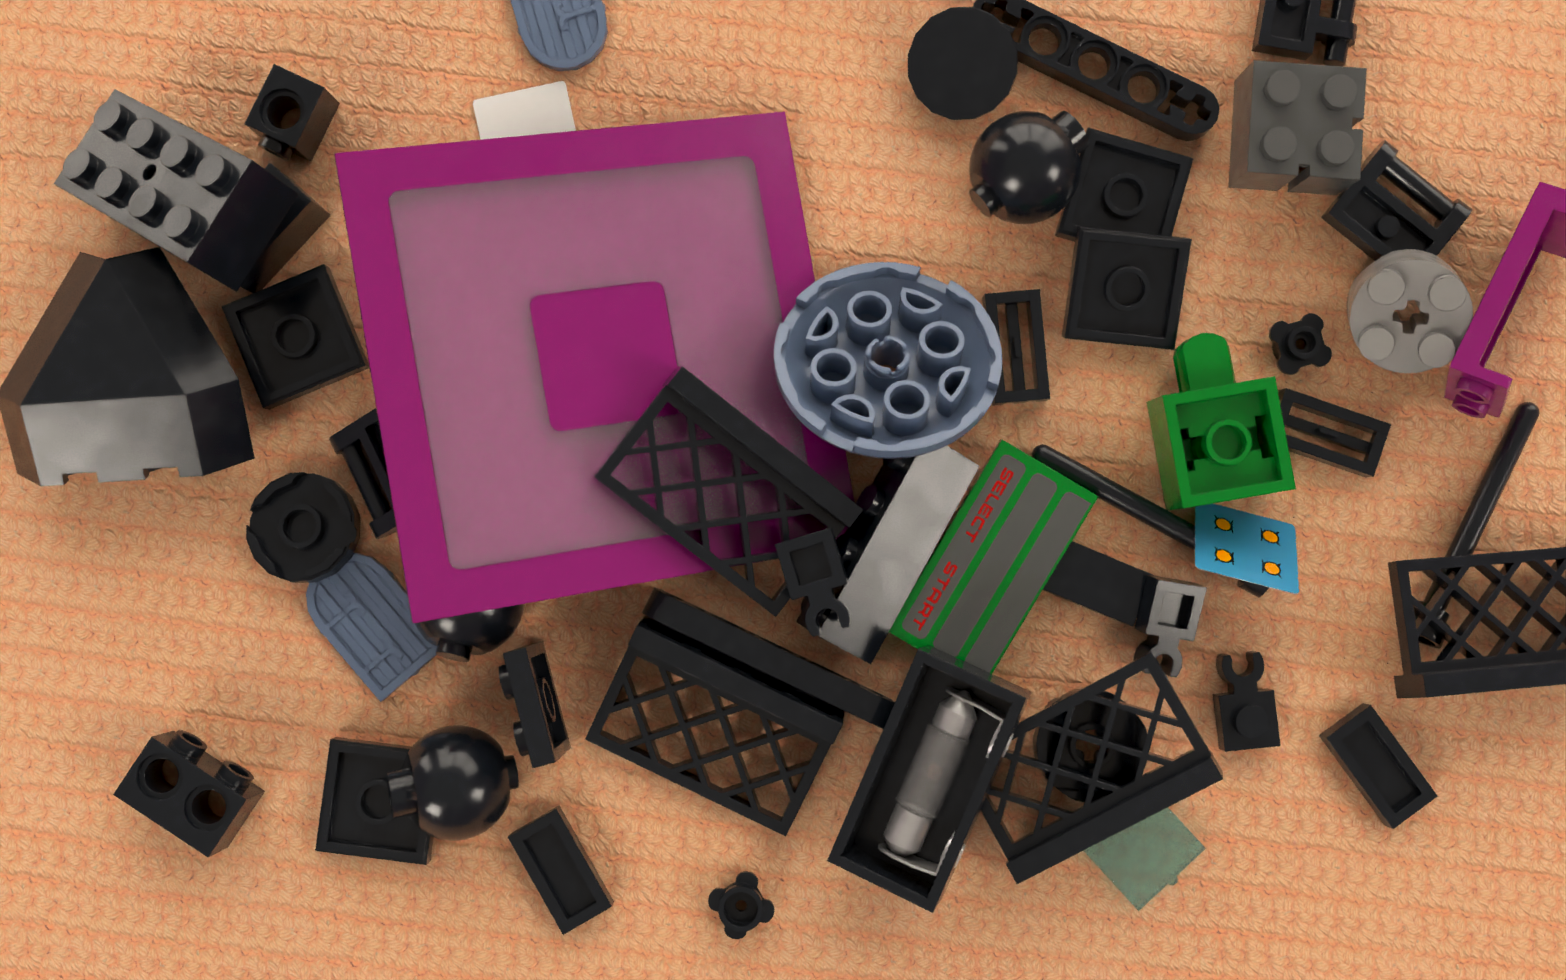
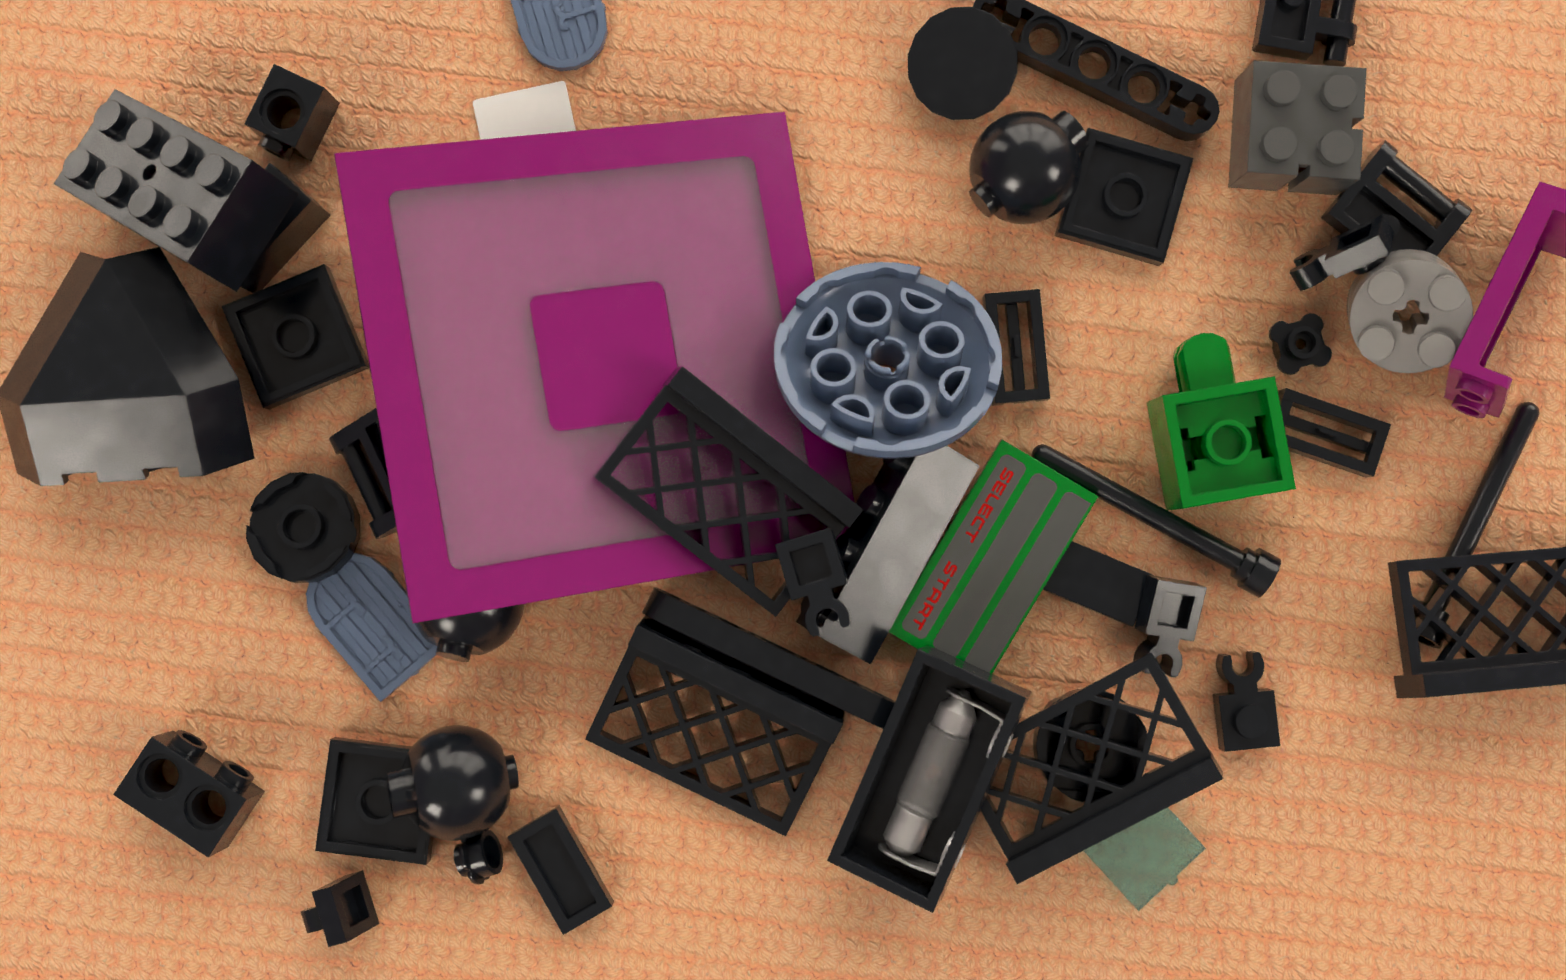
black plate [498,641,571,768] -> none
black plate [708,871,774,939] -> none
black tile [1062,226,1192,350] -> none
dark azure sticker [1195,504,1299,594] -> none
black tile [1319,703,1438,829] -> none
none -> black tile [300,870,379,947]
none -> black plate [454,830,503,885]
none -> black plate [1290,214,1395,291]

